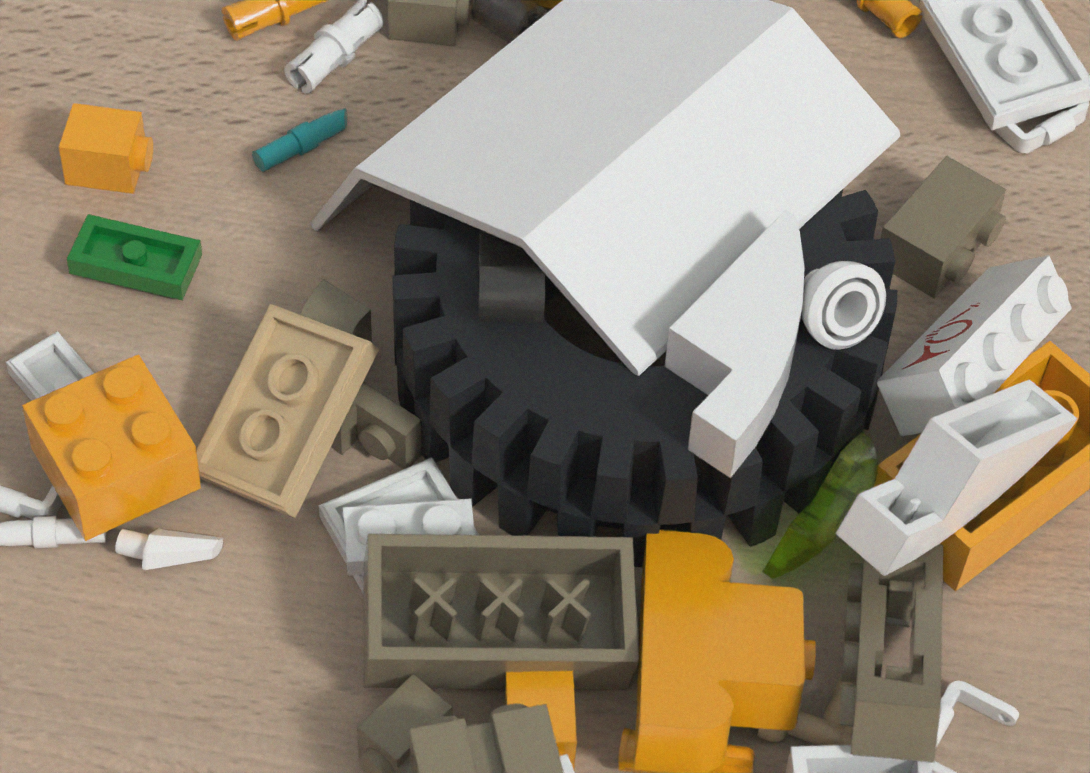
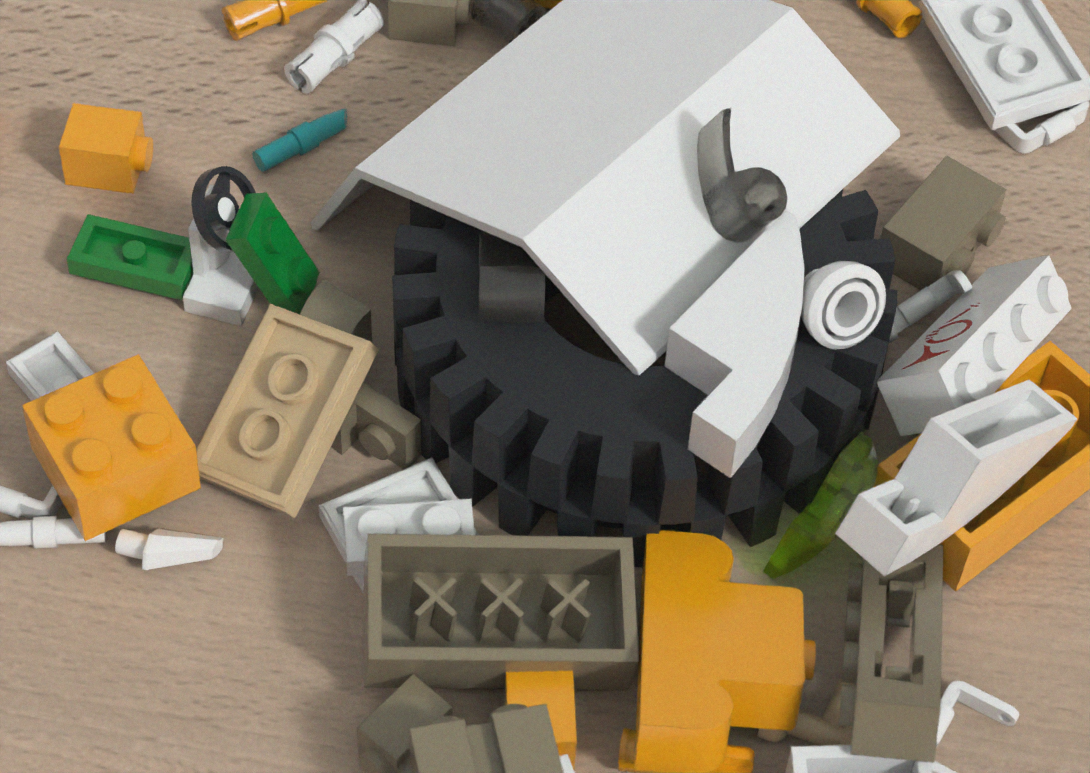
none -> white piece [183,166,259,326]
none -> green plate [225,192,320,315]
none -> clear smoke panel [697,107,788,242]
none -> white piece [889,270,972,343]

